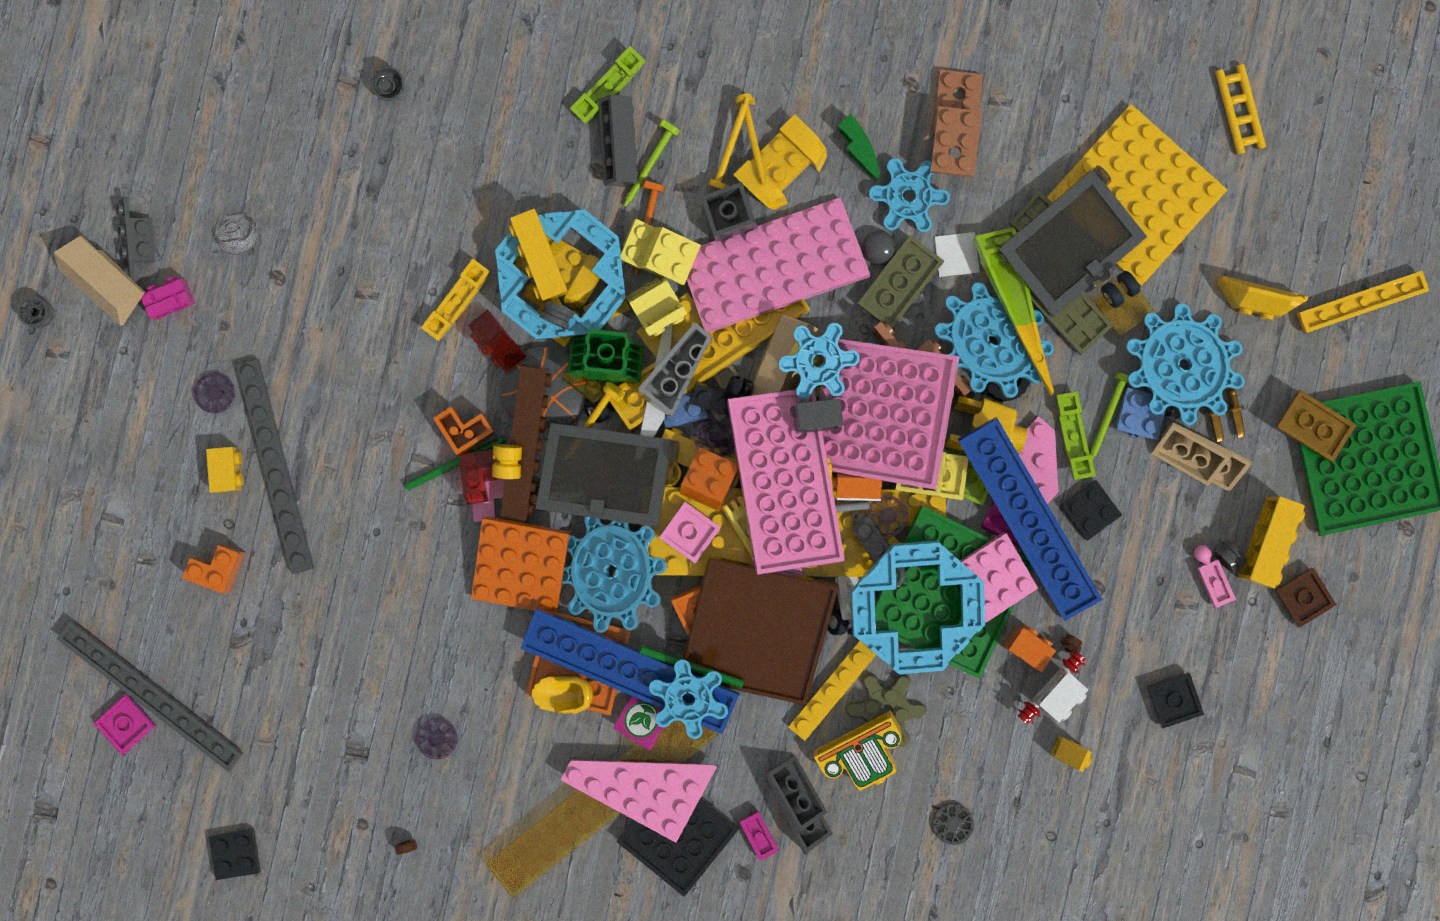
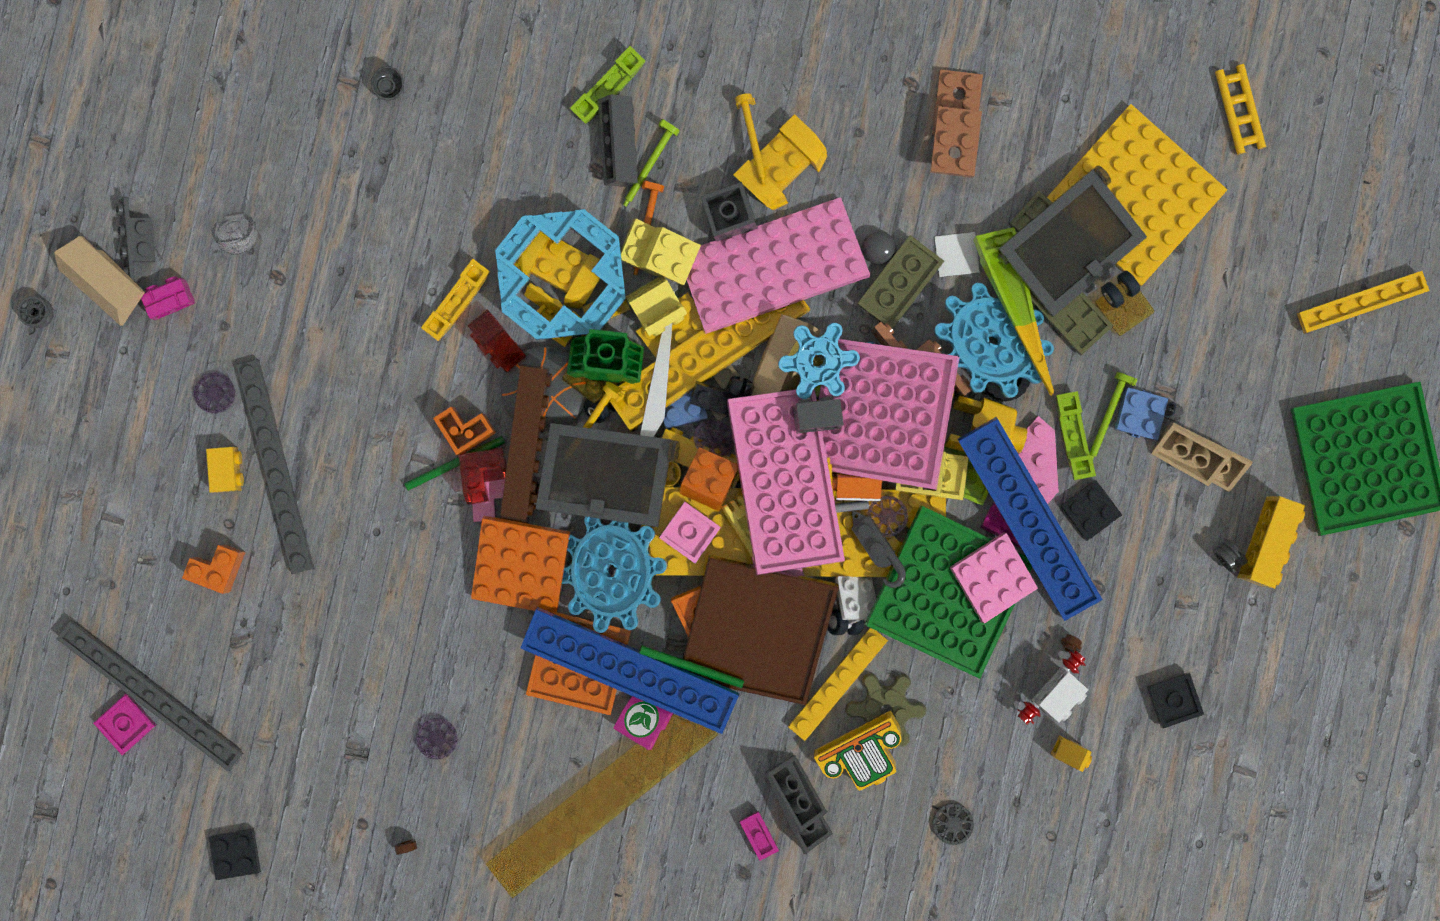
yellow wheel [492,444,522,479] -> none
yellow brick [508,208,569,303] -> none
yellow hair [532,676,593,715] -> none
dark grey wheel [539,301,574,330] -> none
bright pink wing [561,759,717,843] -> none
black plate [616,796,739,897] -> none
light grey wedge [638,323,712,417] -> none
medium azure plate [649,659,728,739] -> none
yellow piece [708,97,749,189] -> none
green slope [837,113,880,182] -> none
medium azure plate [851,541,985,674] -> none
medium azure plate [869,158,950,233] -> none
orange brick [1002,625,1056,672] -> none
medium azure plate [1126,303,1245,426] -> none
bright pink plate [1194,545,1236,608] -> none
pearl gold piece [1206,388,1245,443] -> none
yellow wedge [1216,276,1308,321] -> none
reddish brown plate [1274,568,1337,628] -> none
pearl gold plate [1275,390,1356,462] -> none

